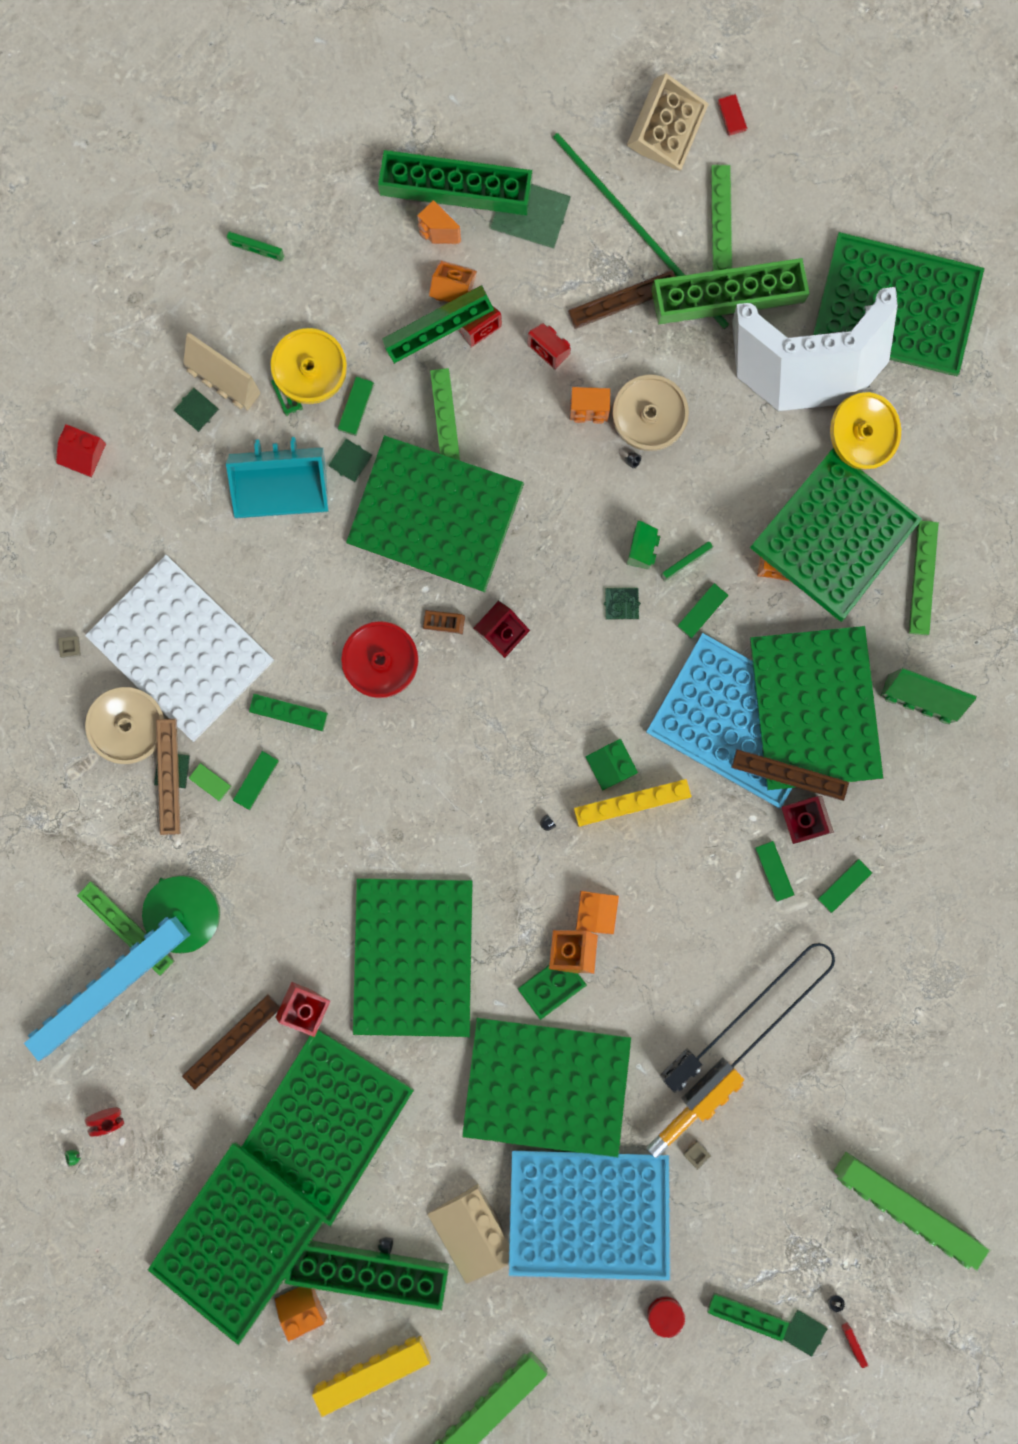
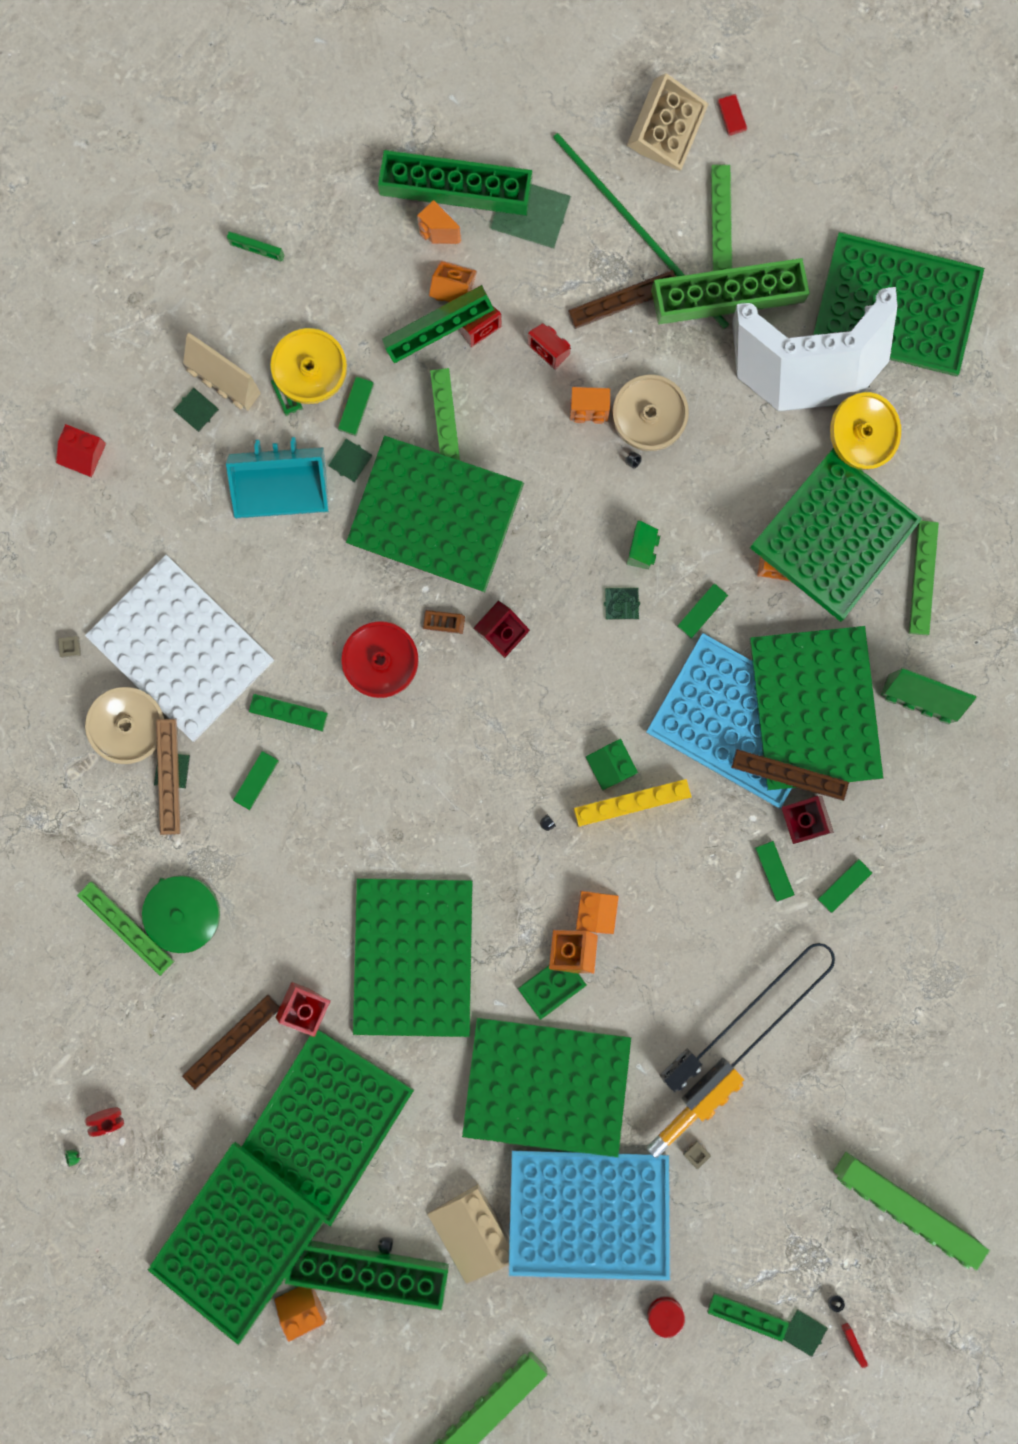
medium azure brick [24,917,190,1062] -> none
bright green tile [188,763,232,801] -> none
yellow brick [312,1336,431,1417] -> none
green tile [661,541,714,582] -> none

